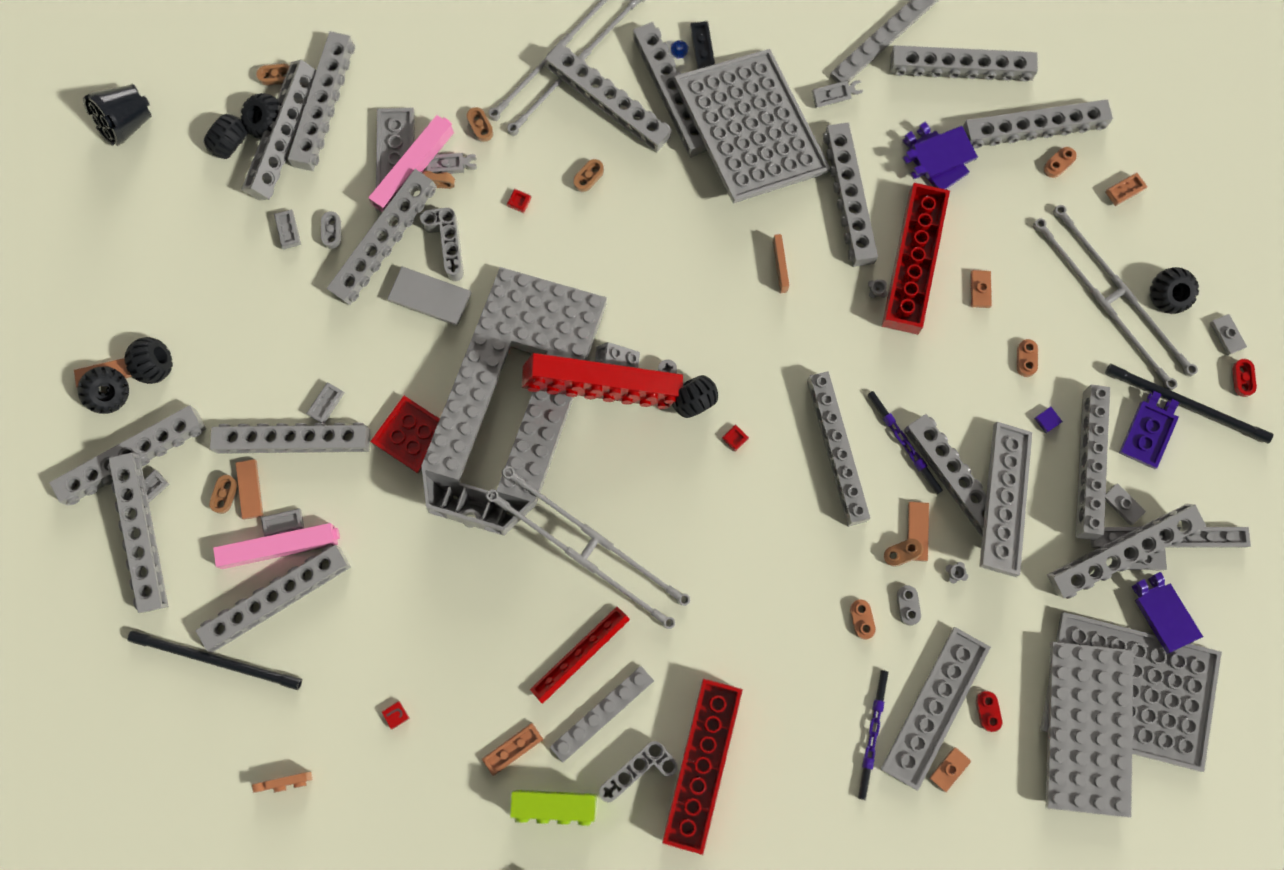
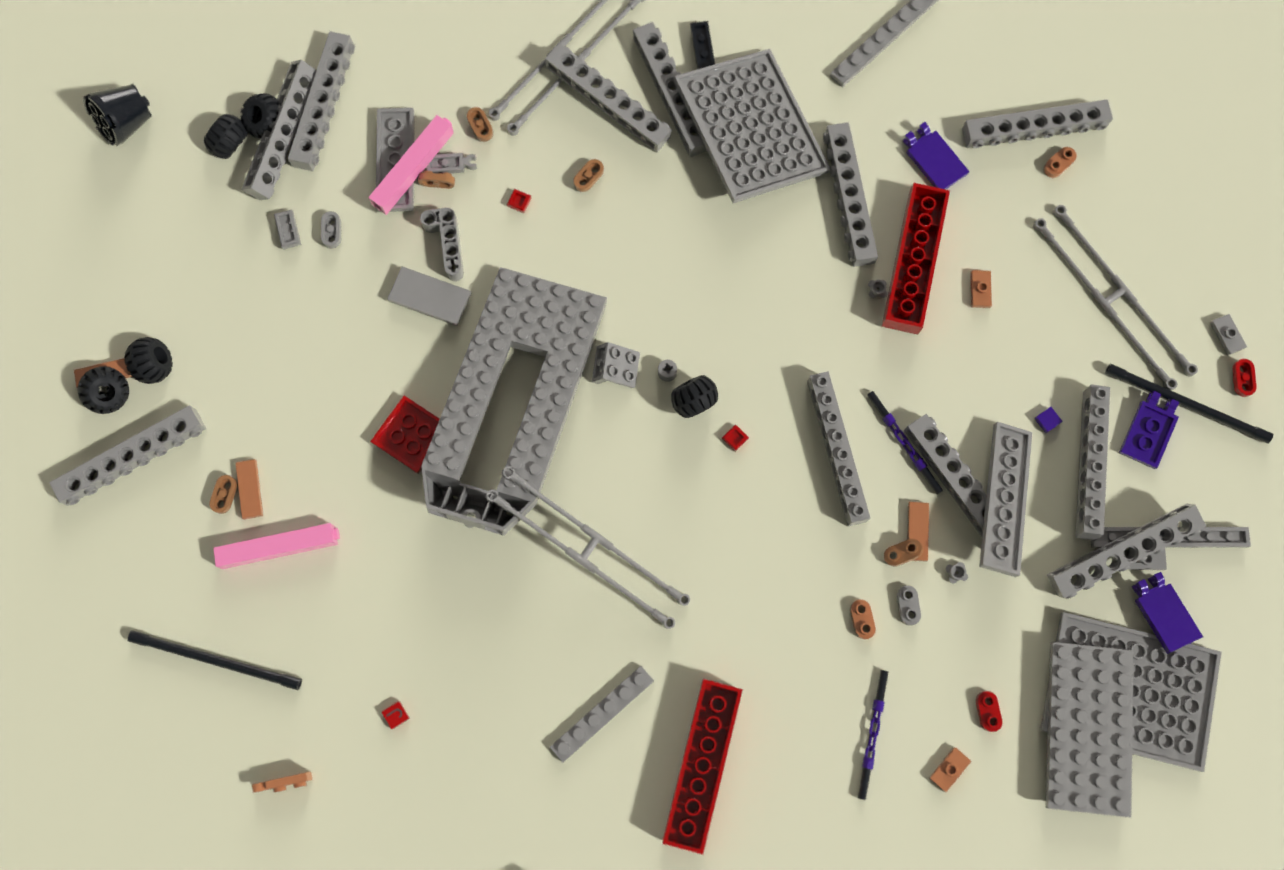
light grey brick [108,453,169,613] -> none
light grey plate [127,469,170,502] -> none
light grey brick [195,545,351,652] -> none
light grey brick [210,422,370,454] -> none
medium nougat plate [256,64,289,85] -> none
light grey tile [261,509,304,537] -> none
light grey plate [306,382,344,423] -> none
light grey brick [326,169,437,305] -> none
nougat tile [482,723,544,776] -> none
lime brick [510,790,597,826] -> none
red brick [522,353,683,409] -> none
red plate [530,607,630,704] -> none
light grey beam [599,741,678,802] -> none
clear blue plate [671,40,688,59] -> none
nougat tile [773,234,790,293] -> none
light grey plate [812,80,863,108] -> none
light grey plate [880,627,991,791] -> none
light grey brick [890,45,1038,82] -> none
dark purple tile [903,126,978,180] -> none
nougat plate [1017,339,1038,377] -> none
nougat plate [1105,173,1148,206] -> none
light grey plate [1105,483,1146,526] -> none
black wheel [1149,267,1199,314] -> none

